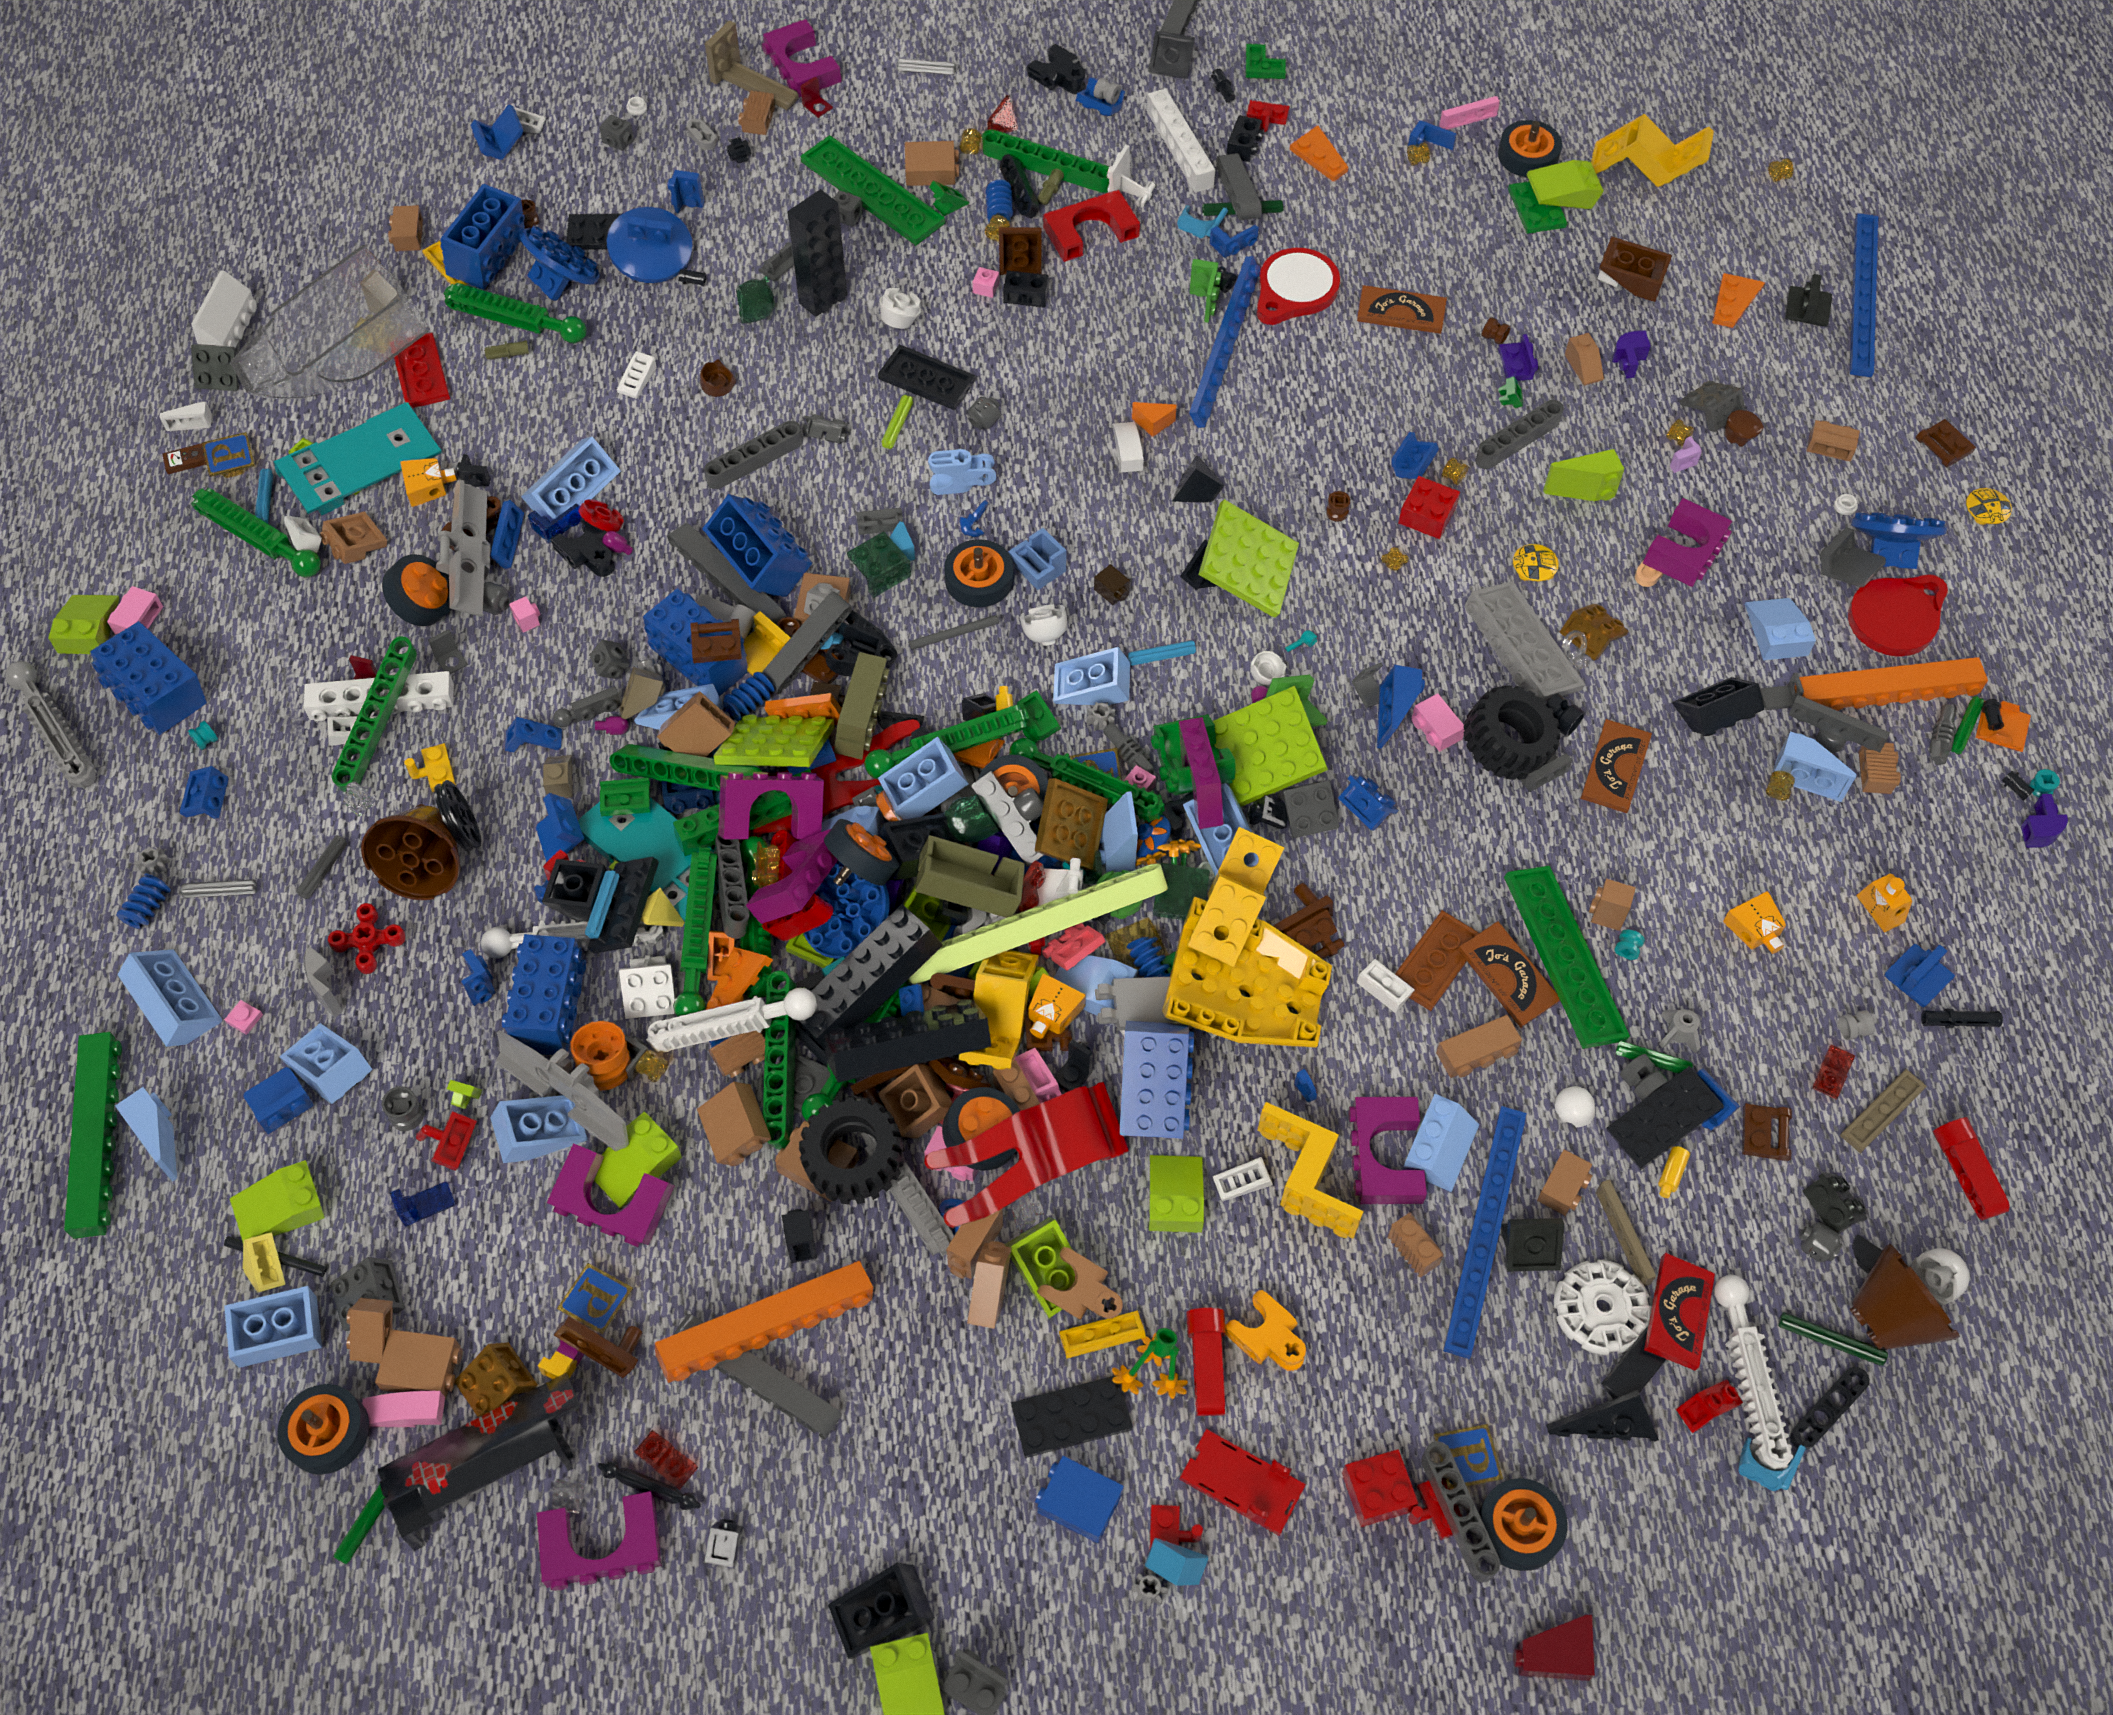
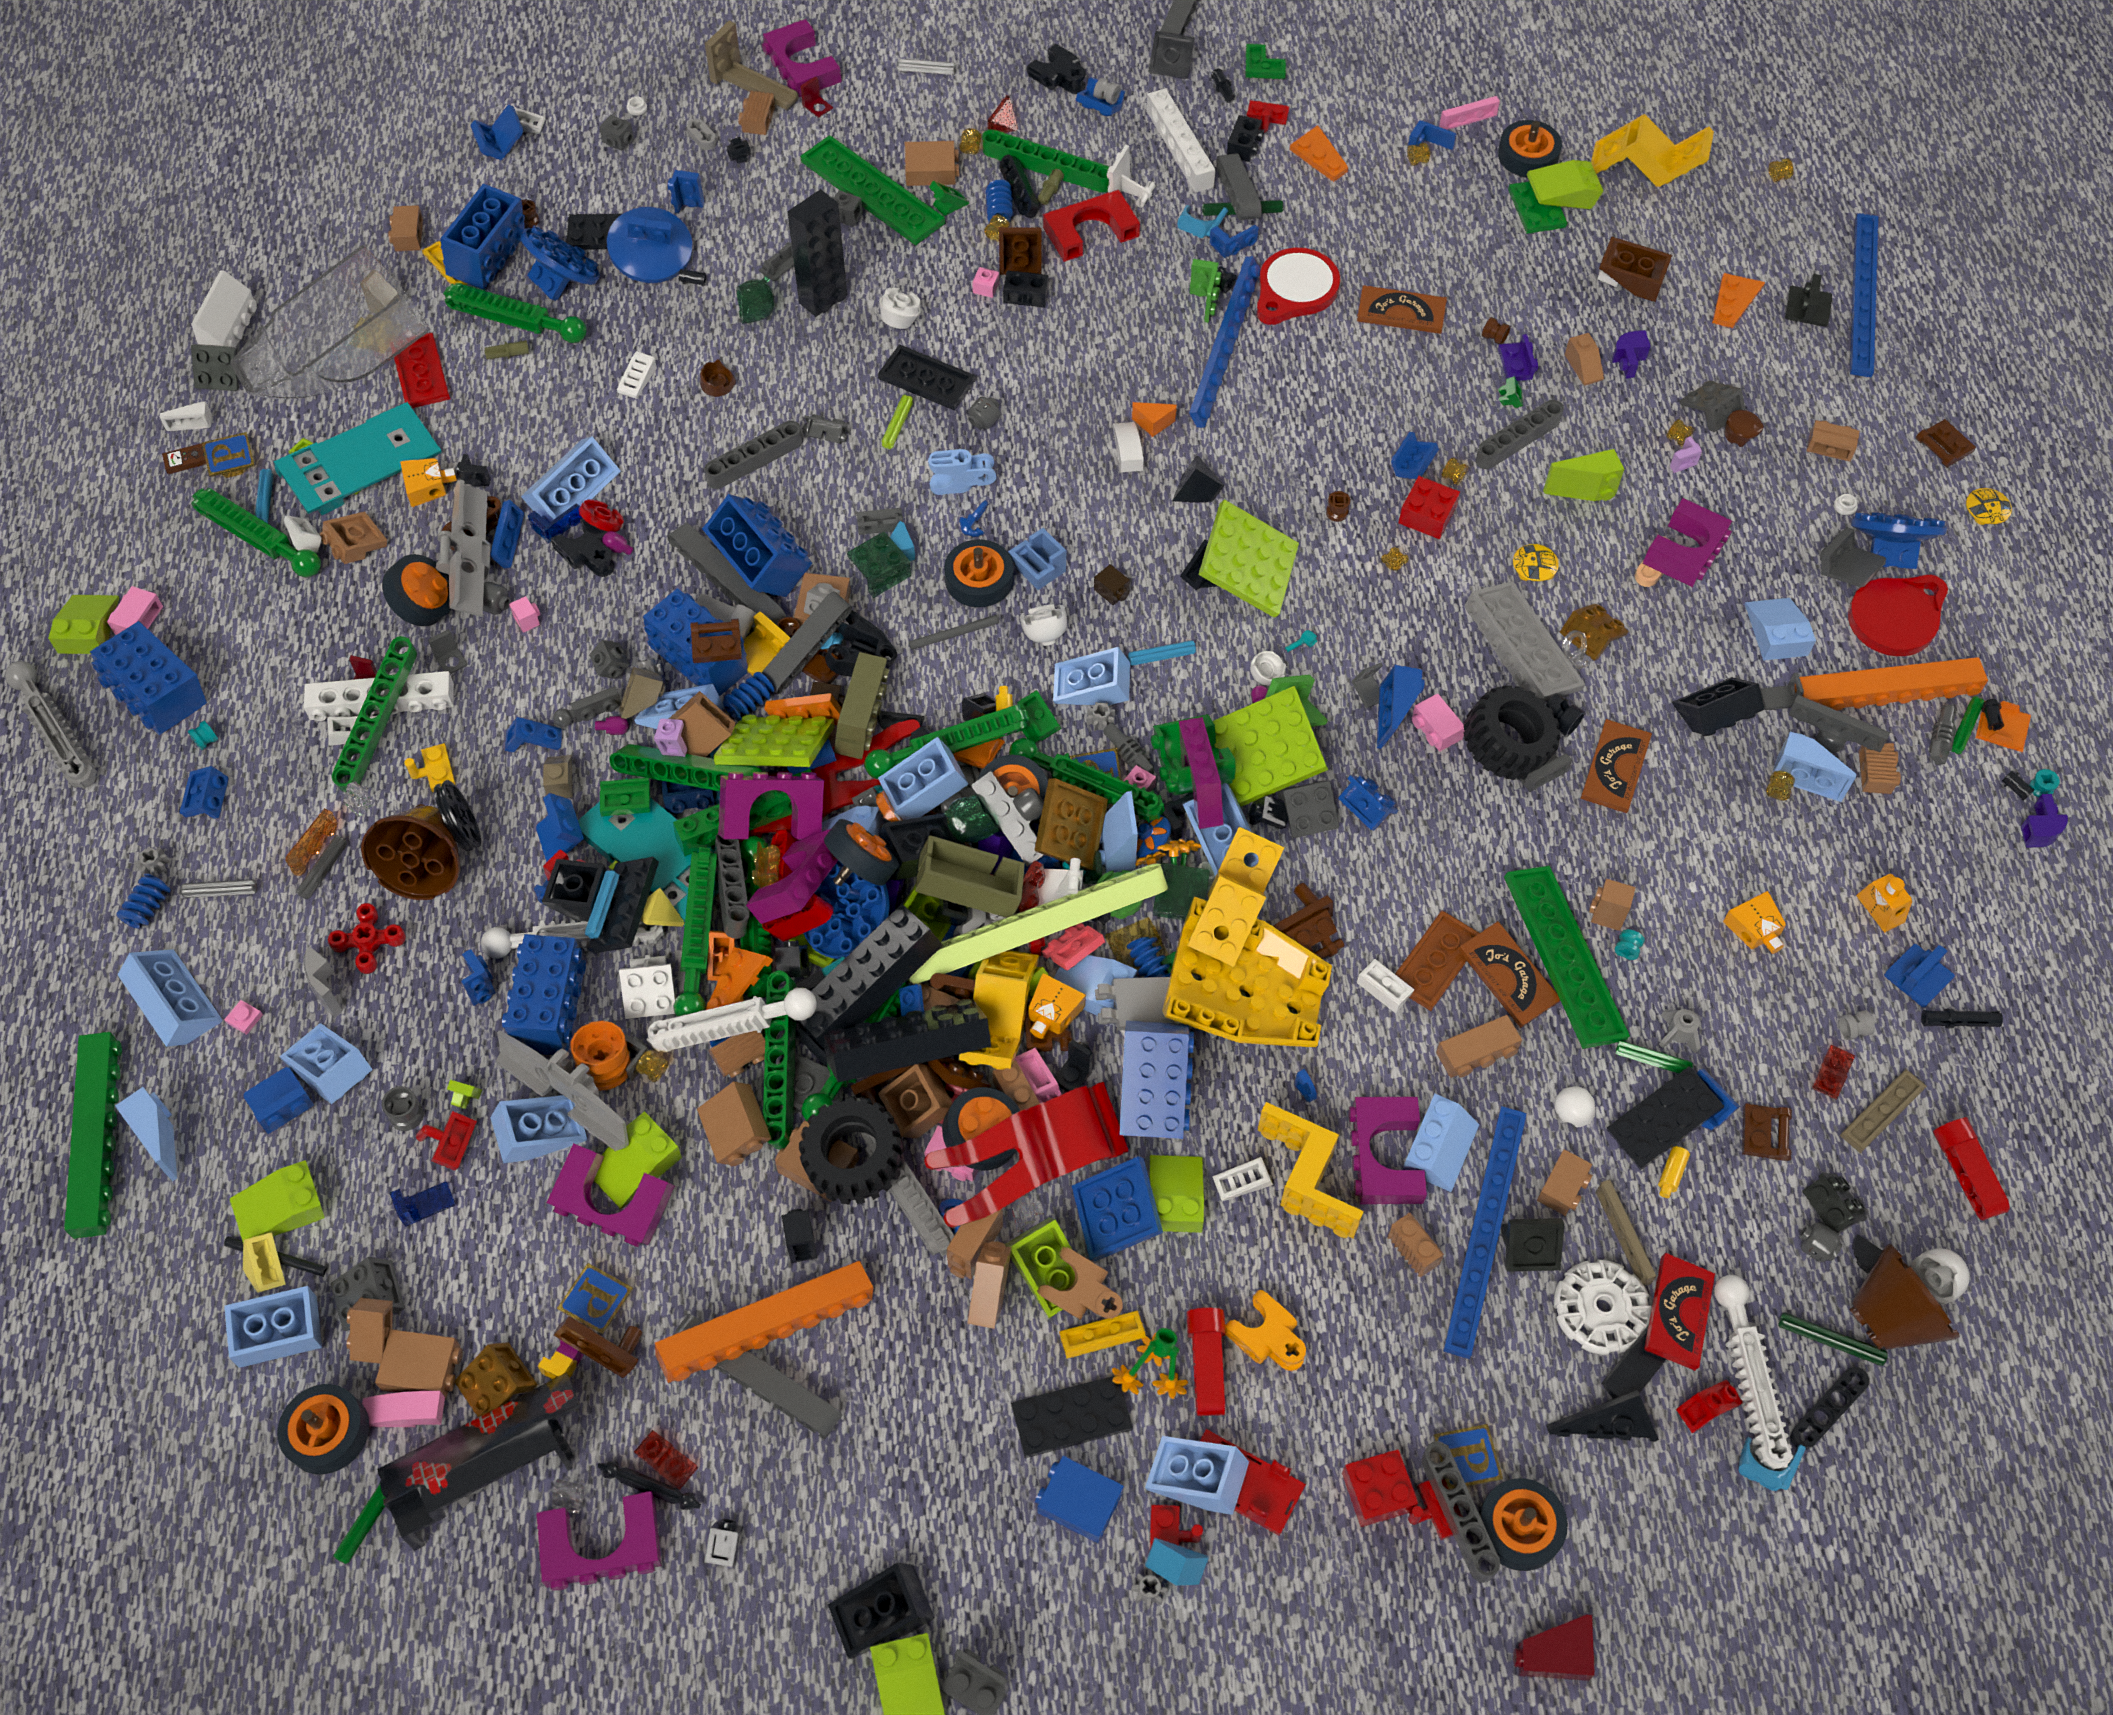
dark grey wheel [1620,1054,1668,1101] -> none
none -> clear orange plate [285,808,338,876]
none -> lavender bracket [654,719,687,757]
none -> black brick [775,941,810,977]
none -> blue plate [1072,1156,1163,1262]
none -> light blue slope [1145,1436,1249,1515]

